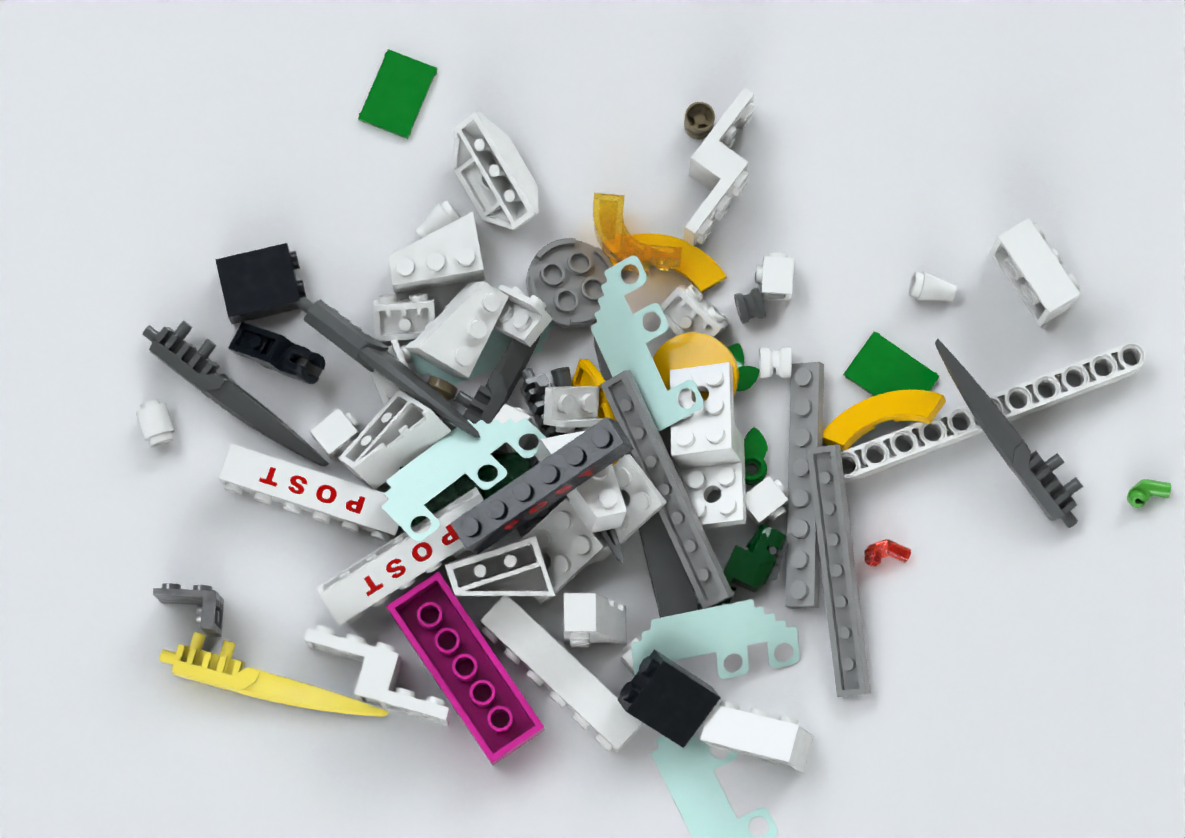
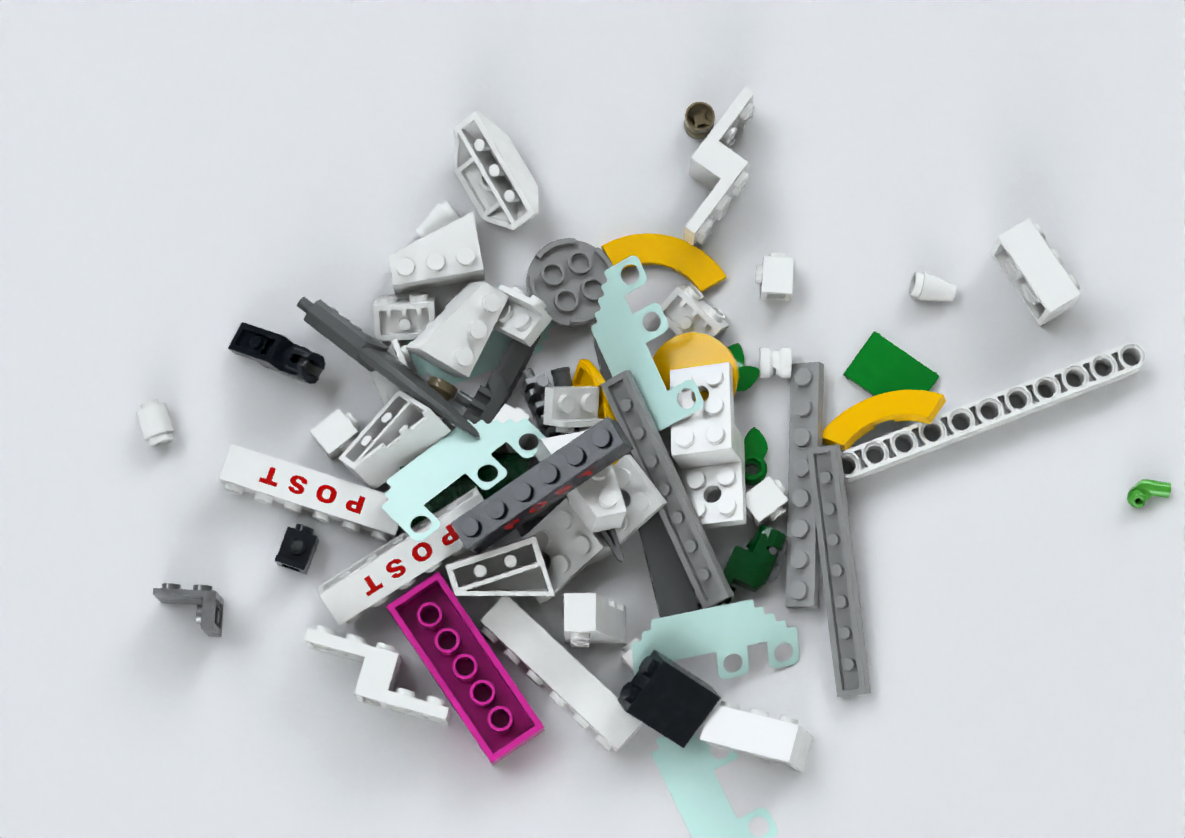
dark grey piece [142,320,329,467] -> none
light yellow piece [159,632,389,717] -> none
black brick [215,243,306,324] -> none
green piece [358,49,437,139] -> none
clear yellow arch [593,193,682,277] -> none
dark grey wheel [734,288,766,324] -> none
clear red arm [864,539,911,567] -> none
dark grey piece [935,339,1083,528] -> none
none -> black brick [275,524,319,575]

